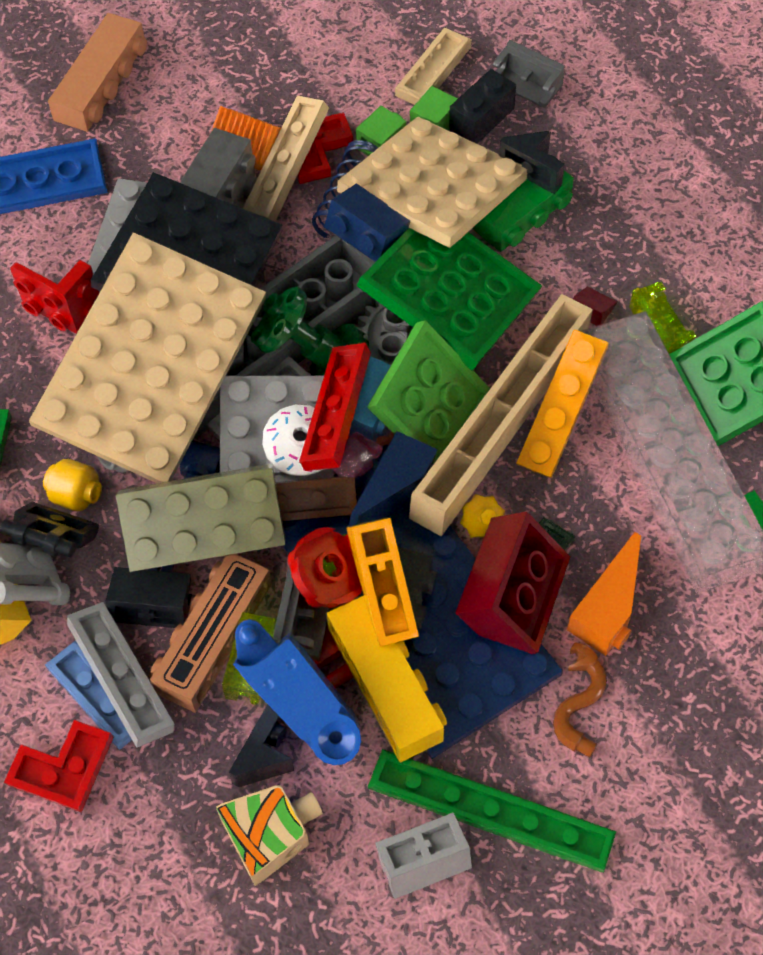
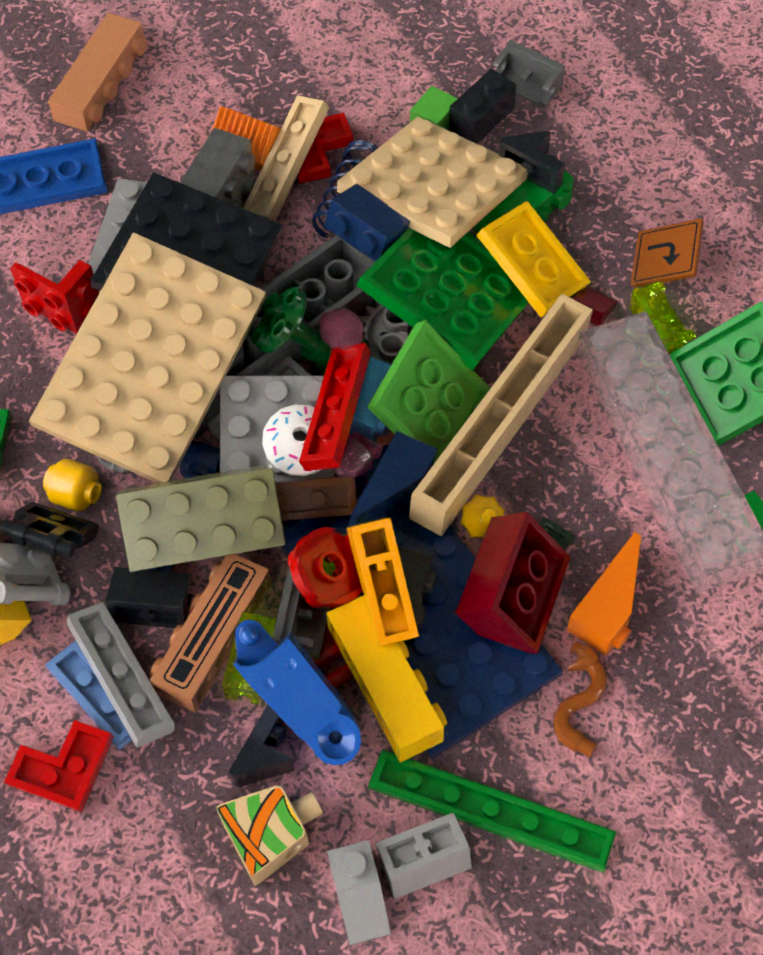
bright green brick [356,106,406,156] -> none
tan plate [395,27,472,105] -> none
light orange plate [516,329,609,478] -> none
none -> clear pink piece [319,308,363,351]
none -> light grey slope [327,840,391,946]
none -> yellow plate [476,201,591,318]
none -> dark orange piece [630,218,704,287]

